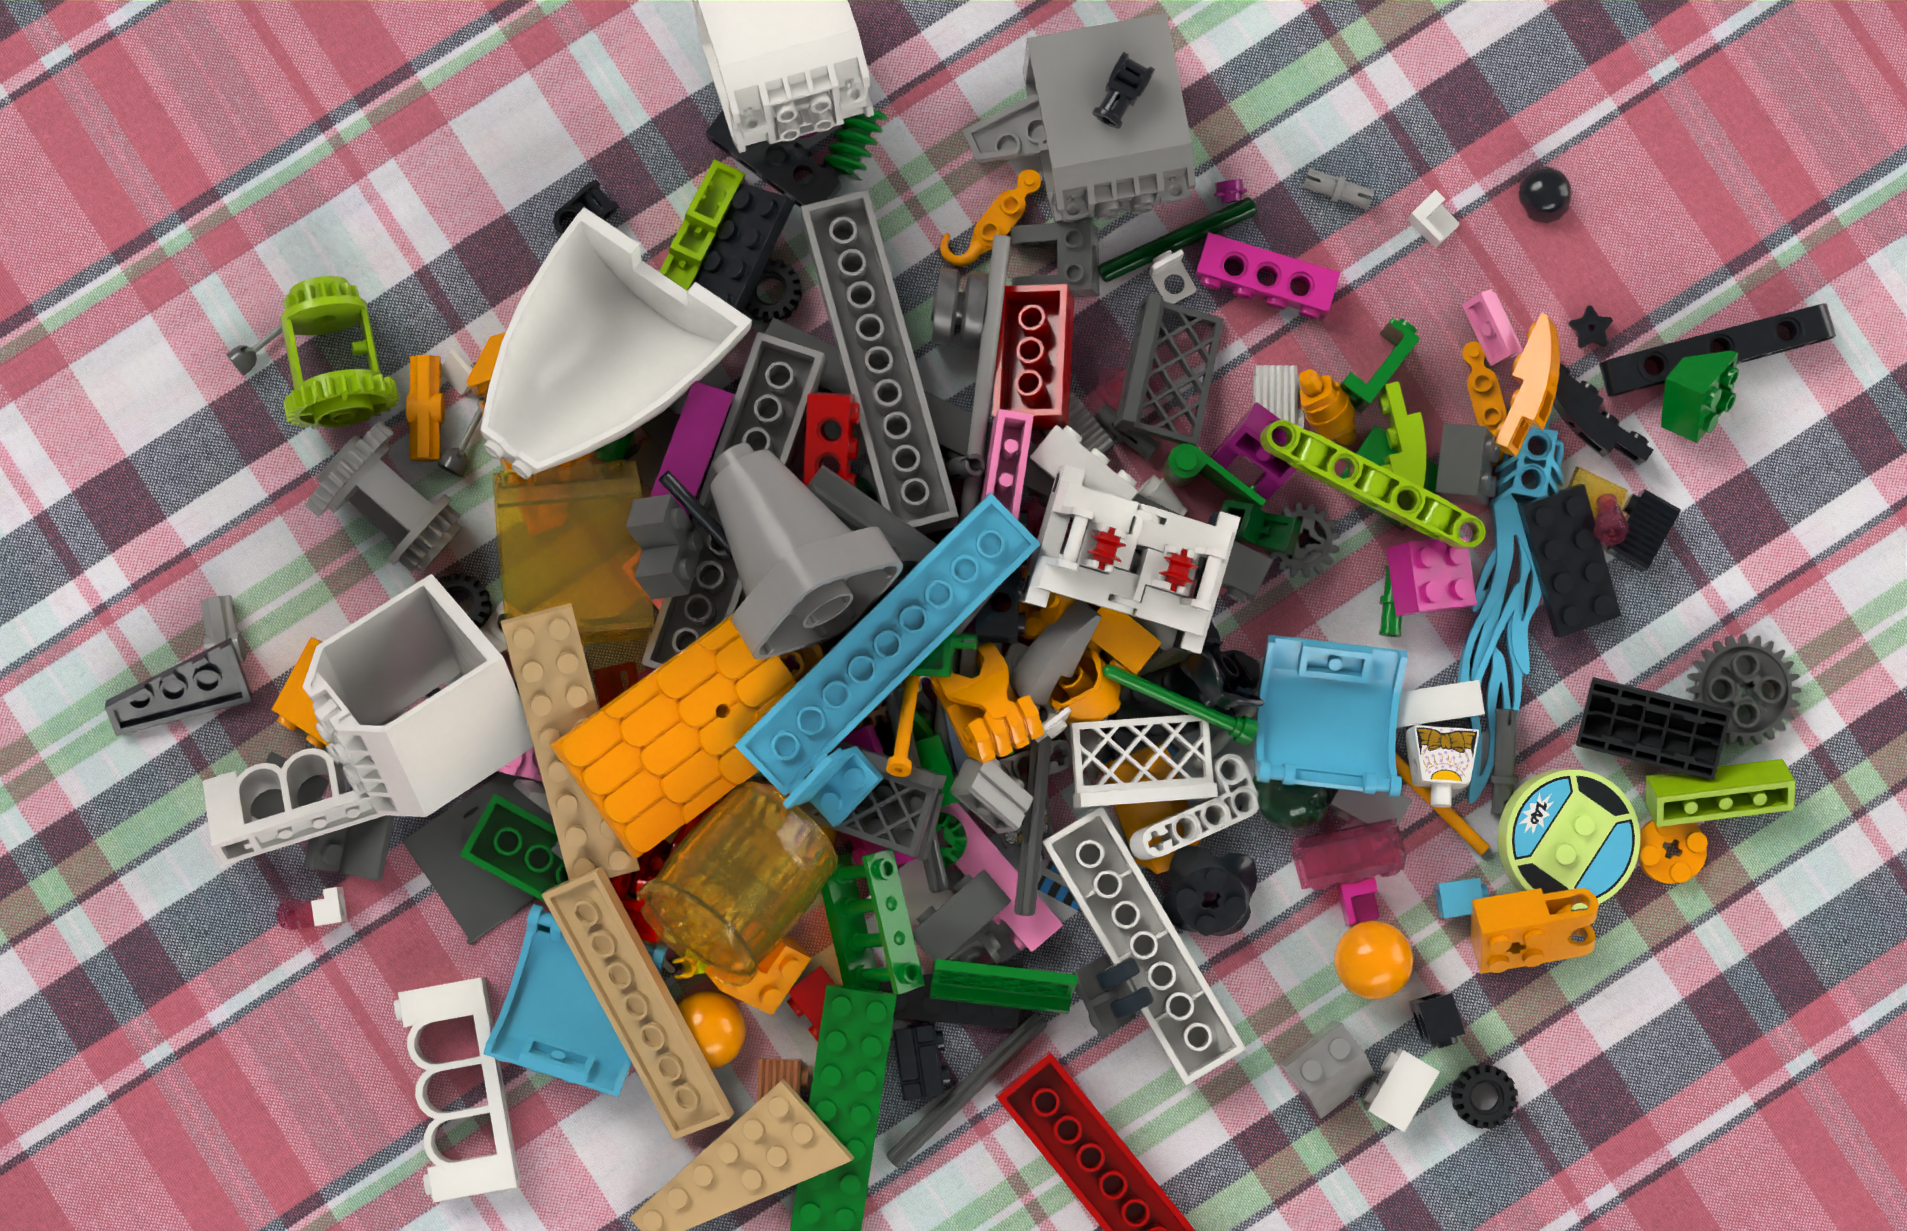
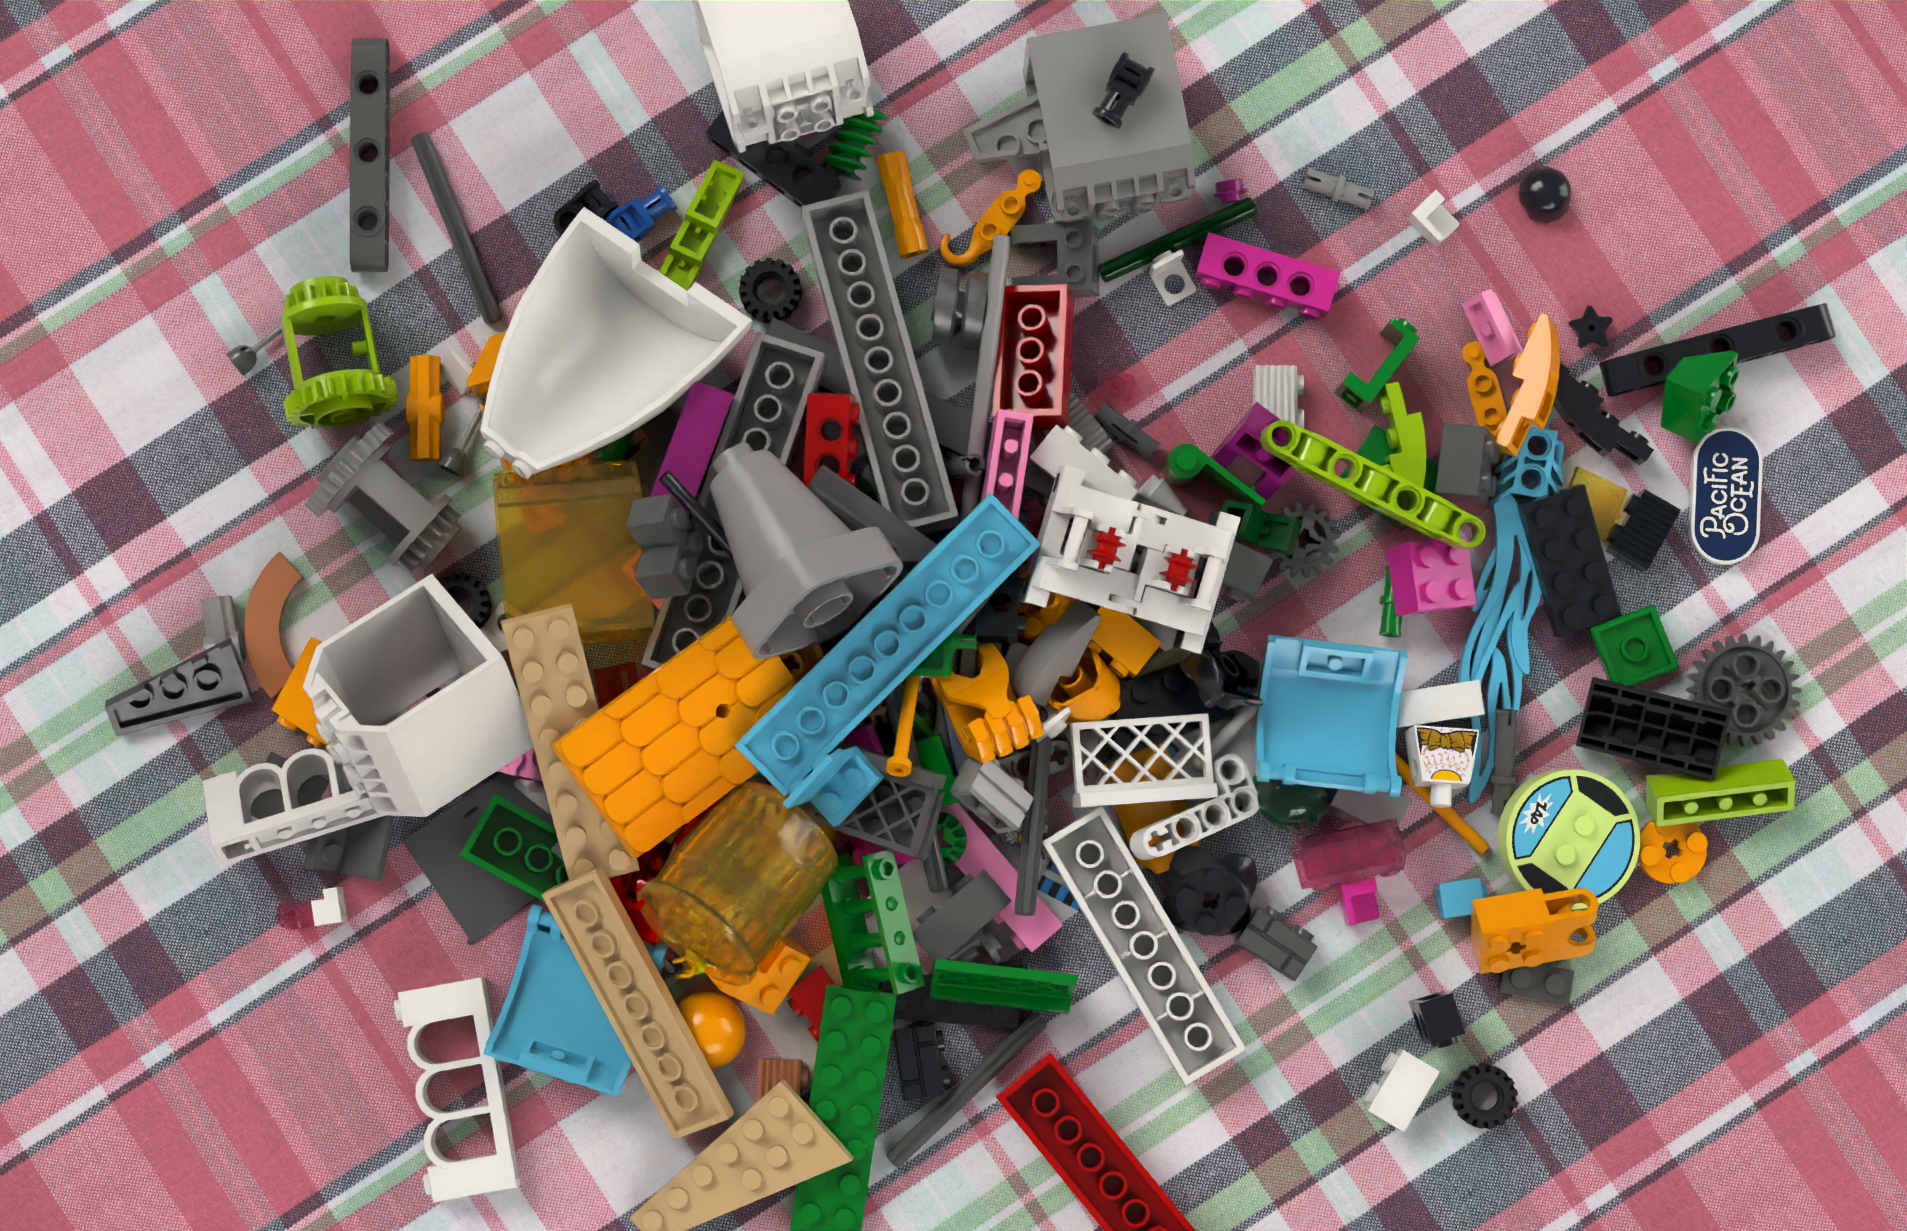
black plate [693,183,795,314] -> none
dark grey plate [1071,955,1154,1037] -> none
green piece [1103,664,1259,746] -> none
dark grey fence [1113,292,1224,446] -> none
light grey slope [1278,1020,1376,1119] -> none
light orange piece [1299,369,1356,446] -> none
light orange piece [1334,921,1414,1000] -> none
clear pink cone [1594,494,1629,546] -> none
none -> nougat tile [244,552,304,699]
none -> dark grey beam [350,38,390,272]
none -> dark grey axle [411,132,502,325]
none -> blue connector [604,184,678,243]
none -> light orange axle [877,151,928,259]
none -> dark grey brick [1234,906,1318,981]
none -> dark grey plate [1498,964,1575,1005]
none -> green plate [1588,604,1680,686]
none -> tile [1688,427,1763,565]

